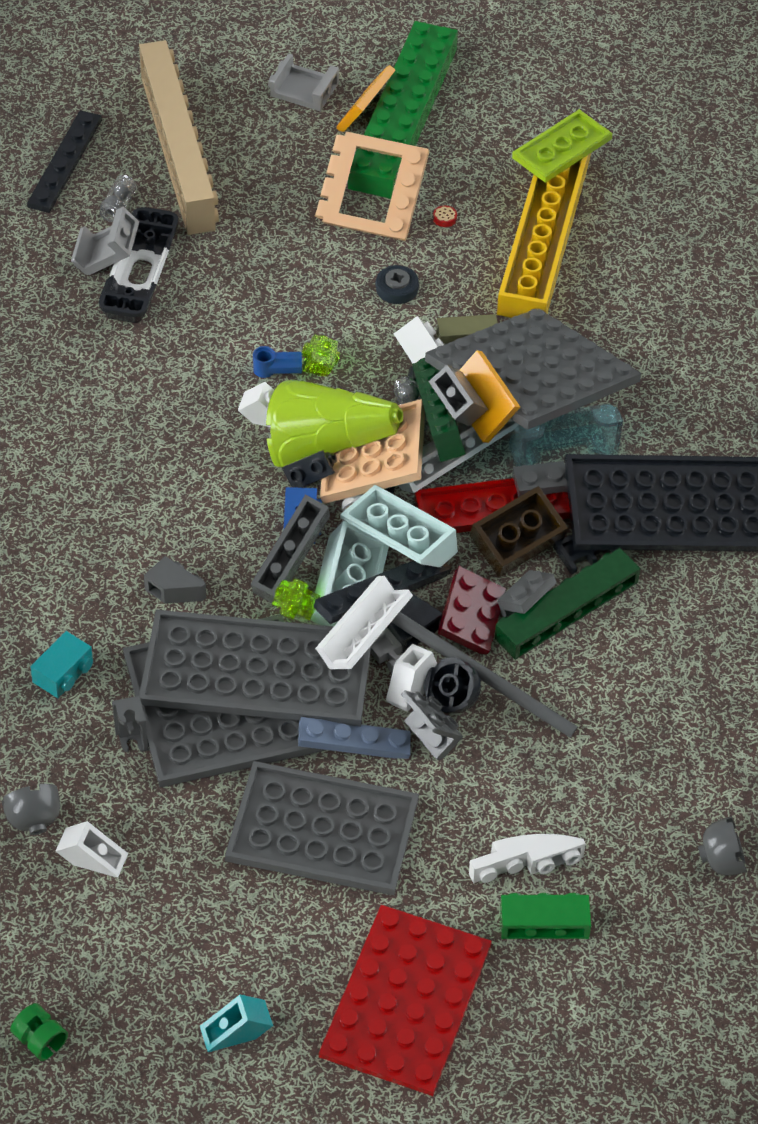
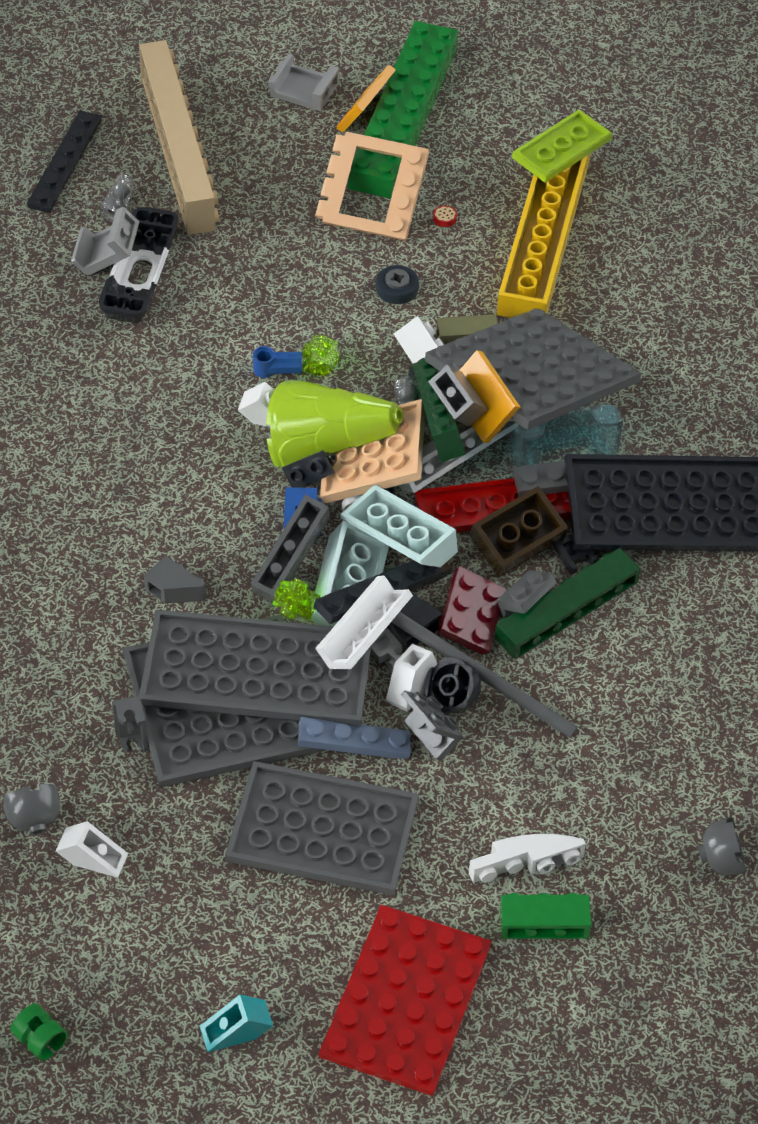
teal brick [30,631,93,698] -> none

